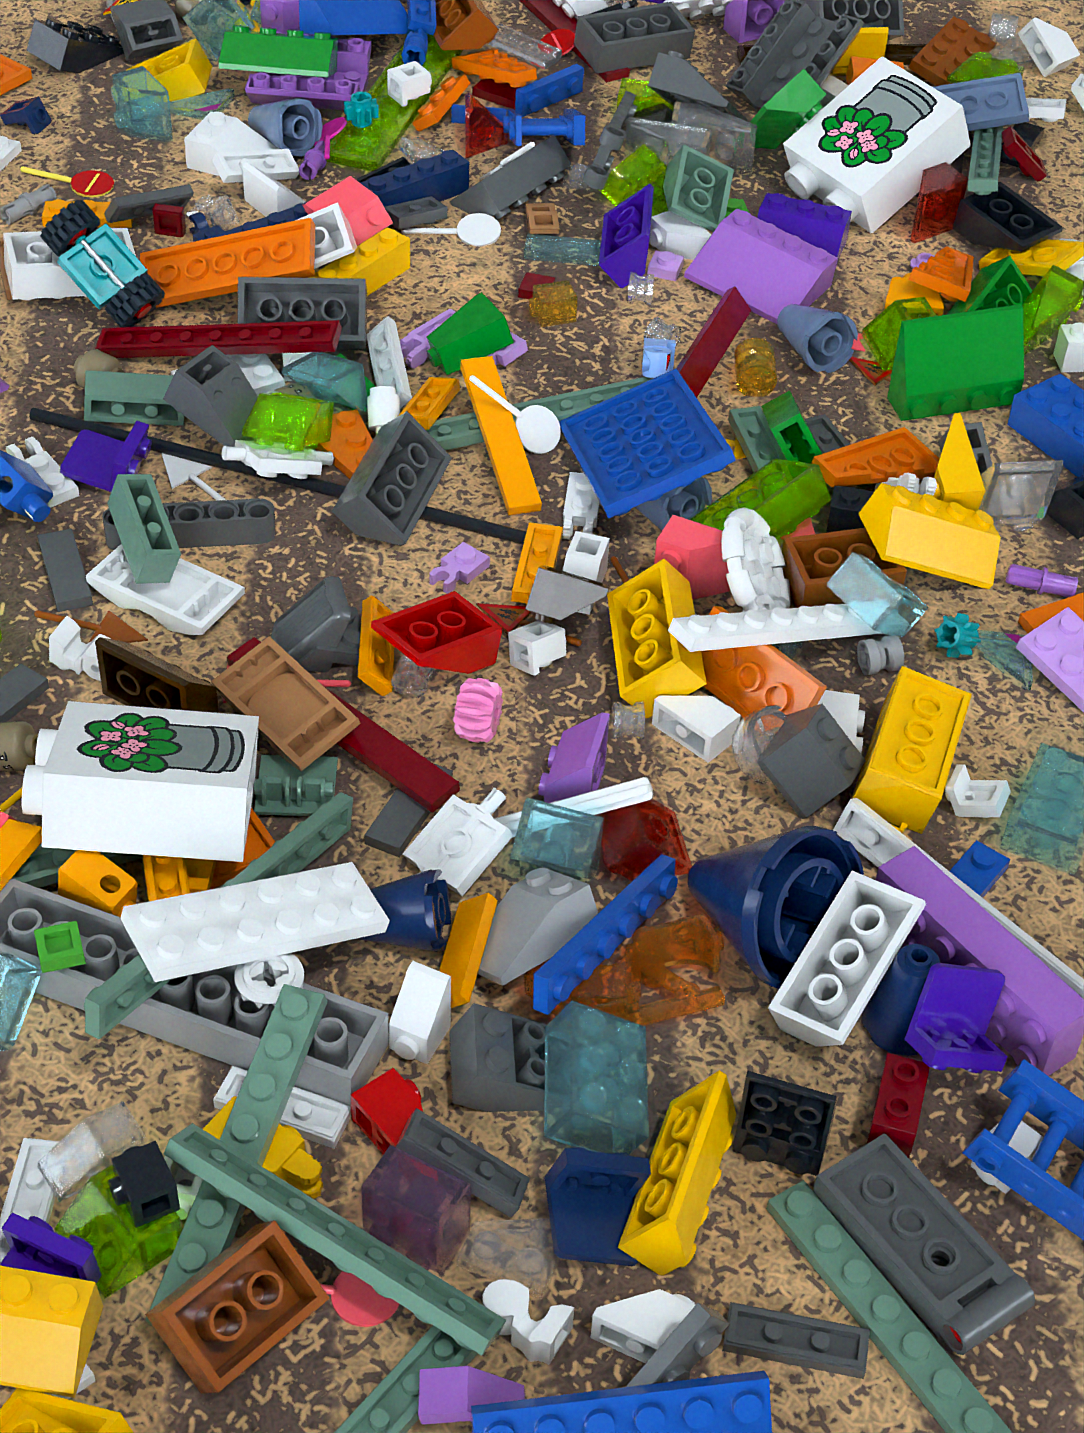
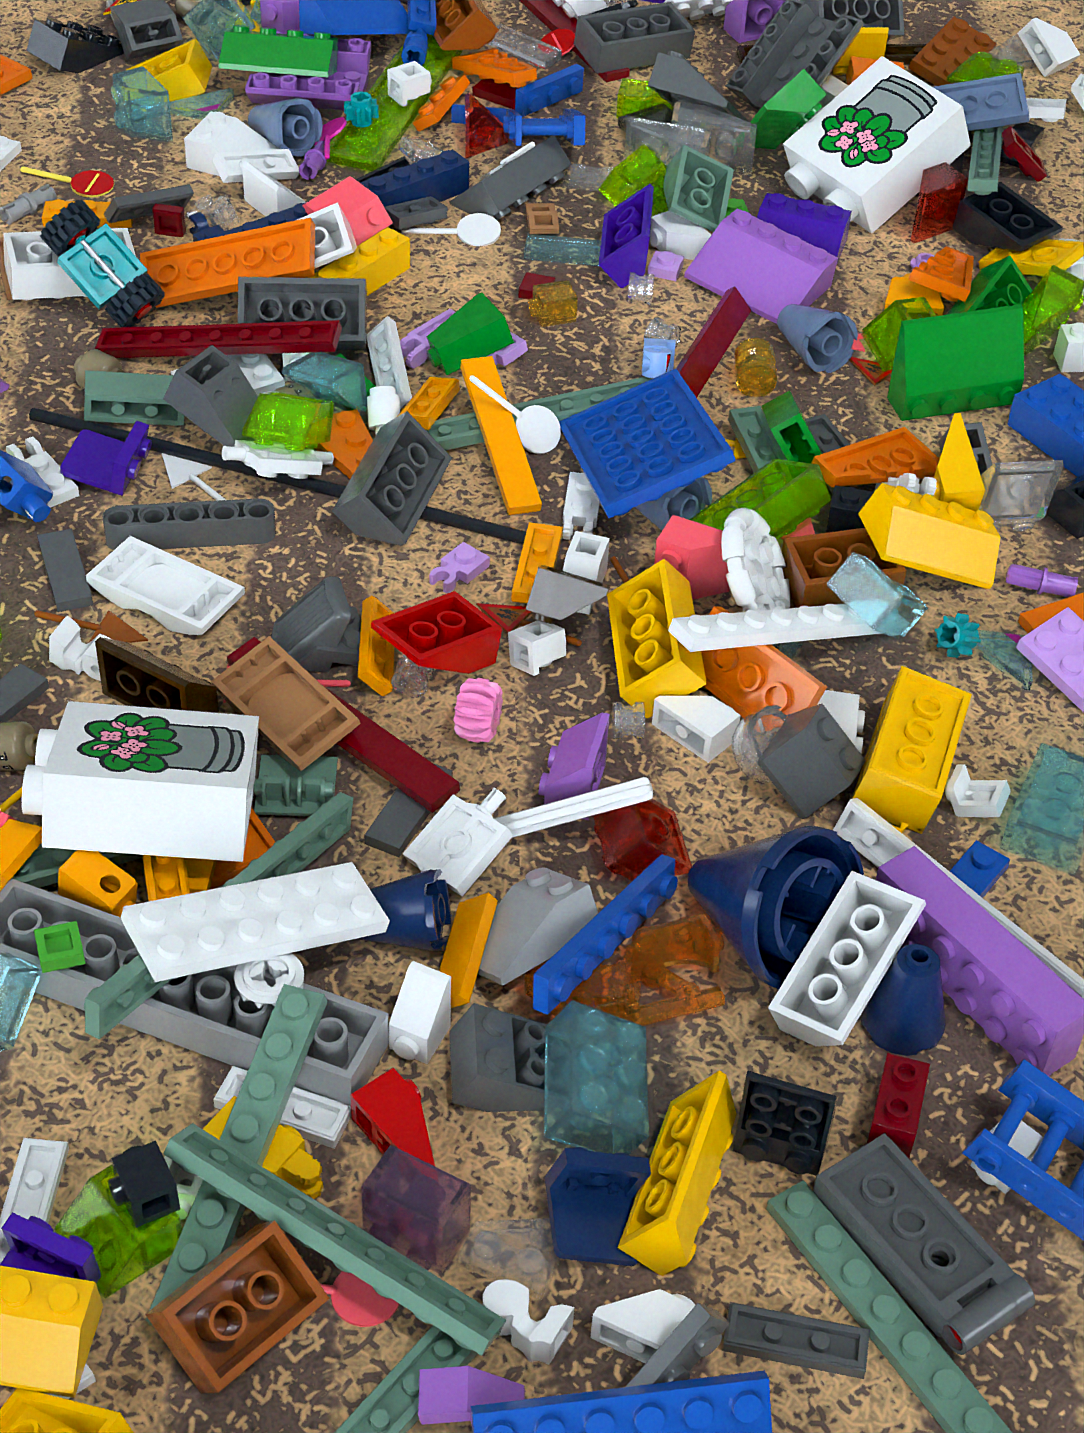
dark blue bracket [0,96,52,134] -> none
clear slope [37,1101,146,1202] -> none
sand green brick [107,474,181,584] -> none
dark grey tile [396,1108,530,1218] -> none
clear light blue slope [510,798,604,879] -> none
dark grey hinge [583,91,638,190] -> none
light grey wheel [857,635,904,675] -> none
dark purple bracket [905,963,1008,1074] -> none
clear piece [988,10,1019,44] -> none

